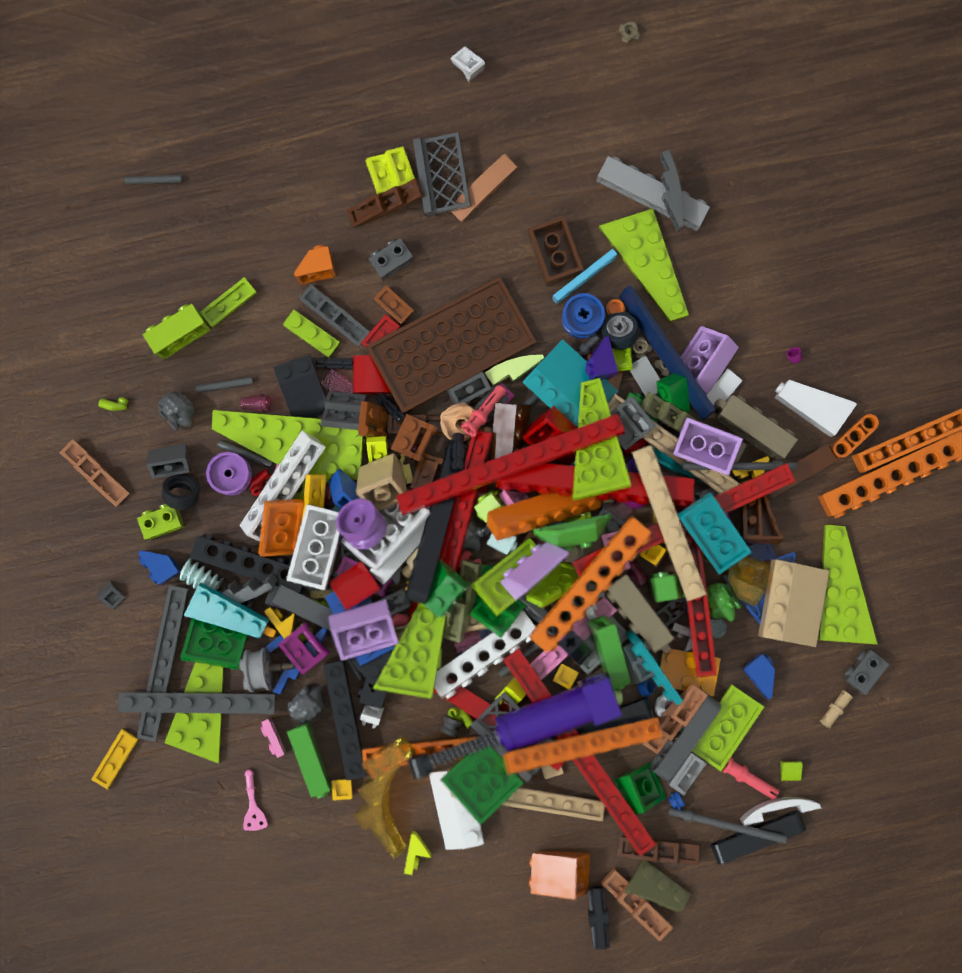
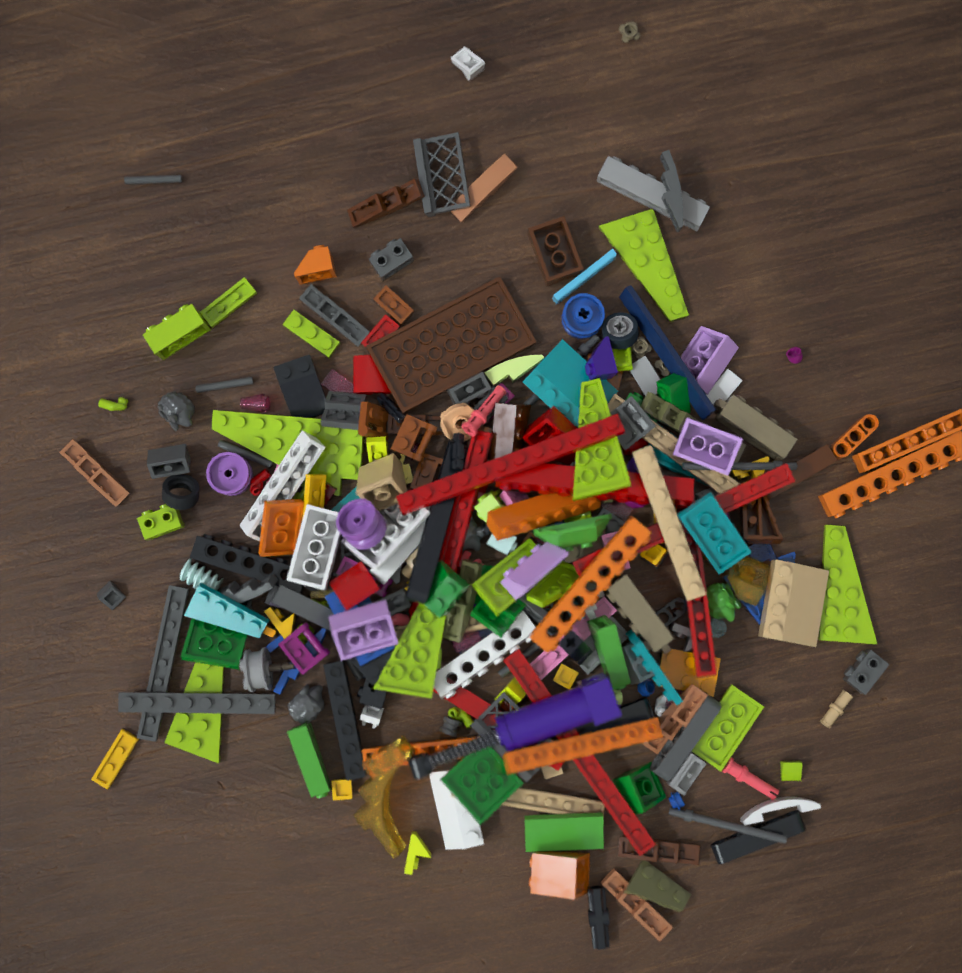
blue slope [138,550,181,585] -> none
bright pink piece [243,769,268,831] -> none
bright pink plate [261,718,287,758] -> none
black axle [316,357,353,370] -> none
blue slope [328,468,361,510] -> none
neon yellow slope [366,147,414,194] -> none
orange plate [606,299,625,315] -> none
clear pink cone [628,559,649,588] -> none
bright green wedge [647,572,685,602] -> none
blue slope [741,653,775,699] -> none
white slope [774,380,857,437] -> none
none -> bright green tile [524,812,604,852]

